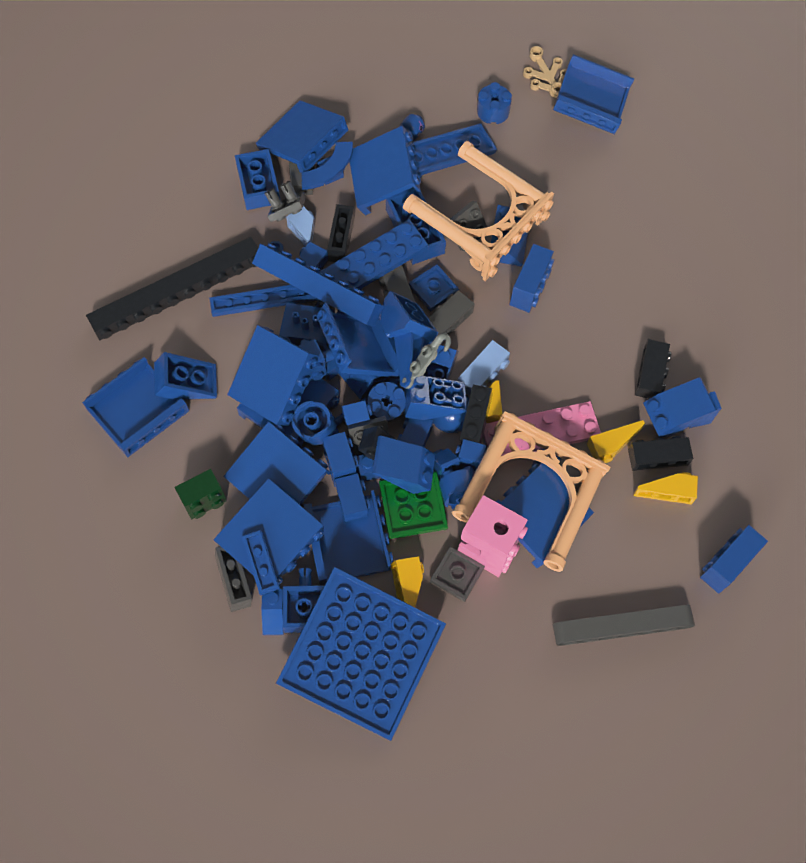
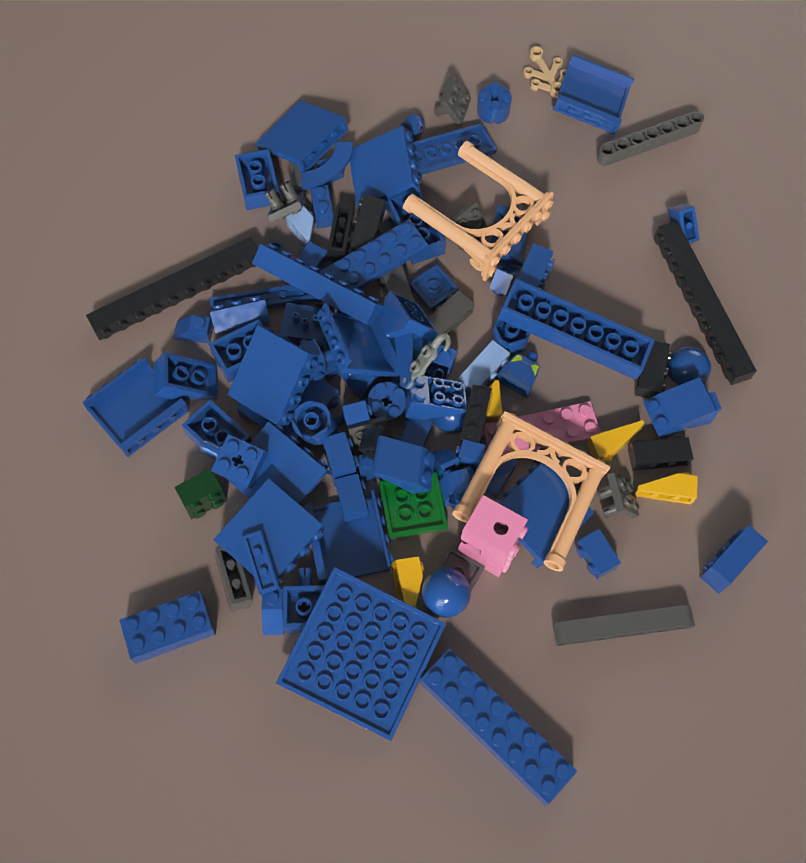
none -> blue brick [119,591,216,664]
none -> blue slope [173,315,214,343]
none -> blue brick [182,399,252,461]
none -> blue brick [200,434,268,489]
none -> blue brick [208,319,263,383]
none -> brick [210,295,270,334]
none -> blue brick [310,185,333,229]
none -> black brick [349,194,388,249]
none -> blue brick [420,648,577,806]
none -> blue piece [422,568,471,618]
none -> dark grey plate [434,75,471,125]
none -> blue slope [485,459,518,499]
none -> slope [489,262,520,296]
none -> blue brick [492,318,530,355]
none -> blue torso [497,351,540,399]
none -> blue brick [498,279,655,380]
none -> blue brick [576,529,621,579]
none -> dark grey beam [597,111,704,166]
none -> dark grey plate [597,472,639,518]
none -> black brick [654,221,757,385]
none -> blue piece [666,346,711,385]
none -> blue slope [668,203,700,243]

